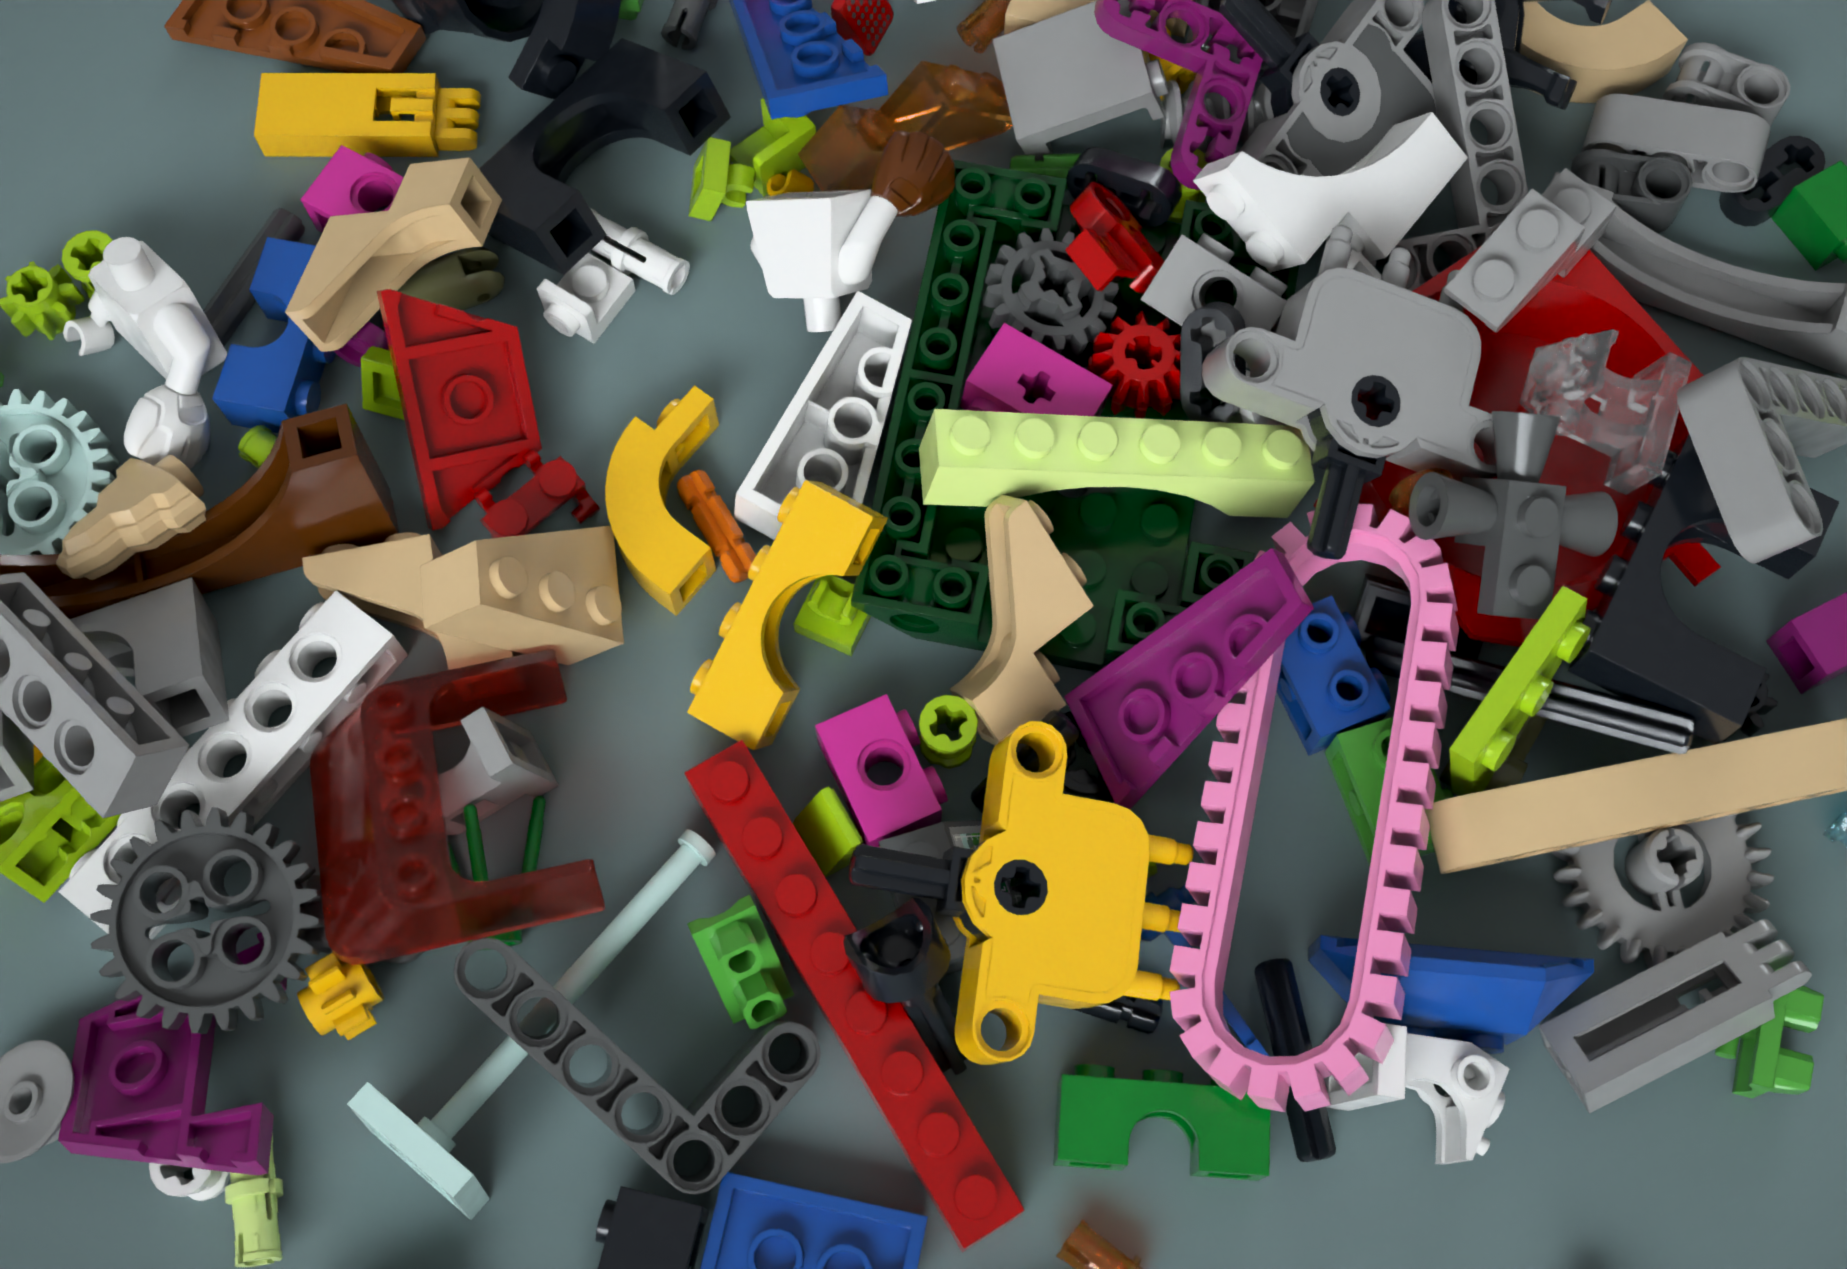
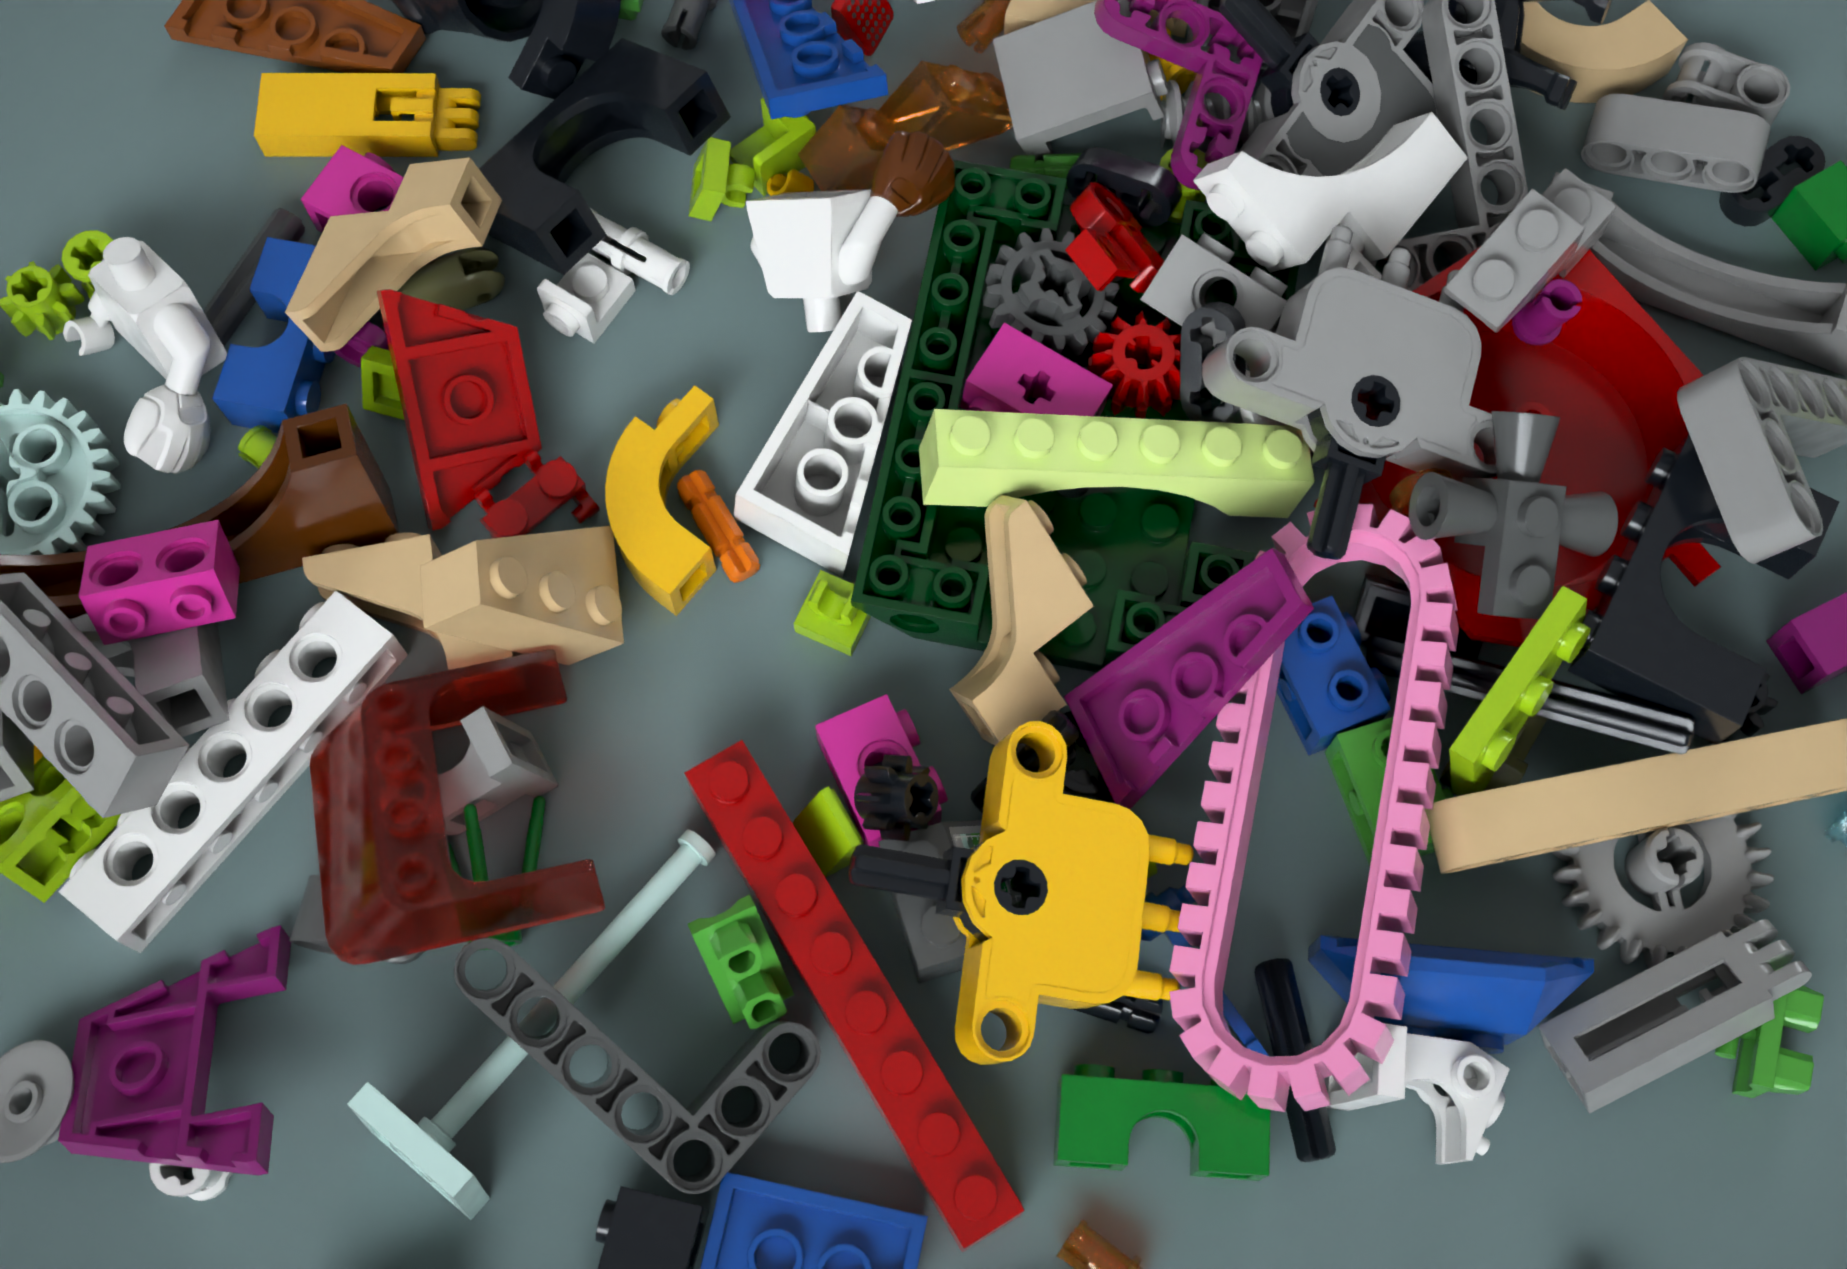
tan rock [56,454,206,580] -> none
dark grey gear [90,807,326,1034] -> none
yellowish green pin [225,1131,283,1267] -> none
yellow gear [297,951,384,1040] -> none
yellow arch [687,480,888,750] -> none
black piece [843,897,967,1075] -> none
lime bush [919,695,978,769] -> none
clear tile [1519,329,1692,495] -> none
dark grey piece [1571,149,1693,233] -> none
none -> dark pink brick [79,520,240,645]
none -> black gear [854,755,939,841]
none -> magenta pin [1512,279,1582,346]

